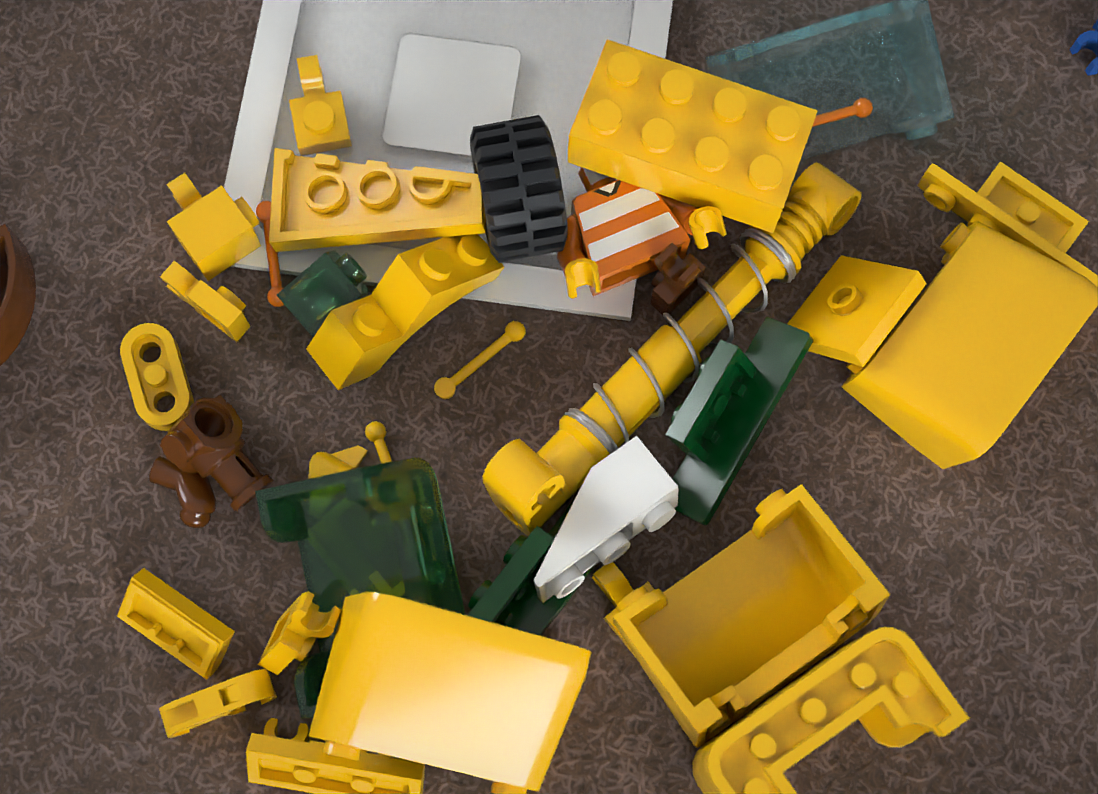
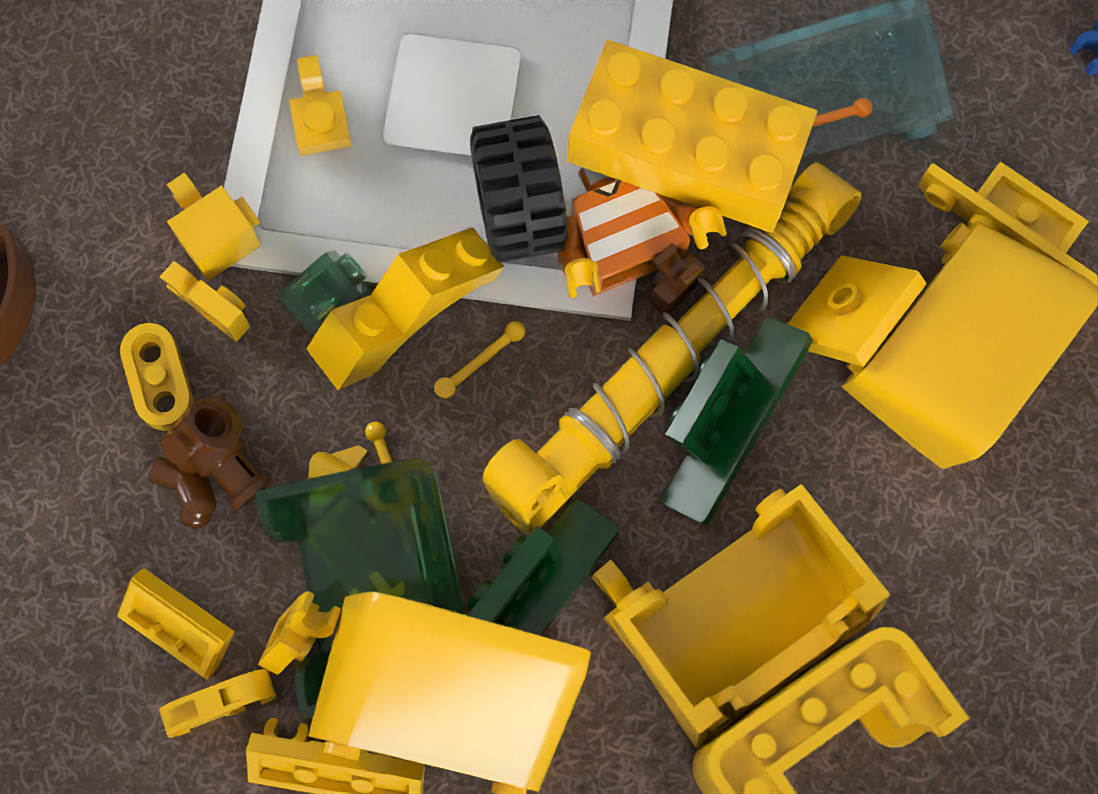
orange hinge [256,201,289,307] -> none
yellow wing [269,148,486,252] -> none
white slope [534,436,678,603] -> none

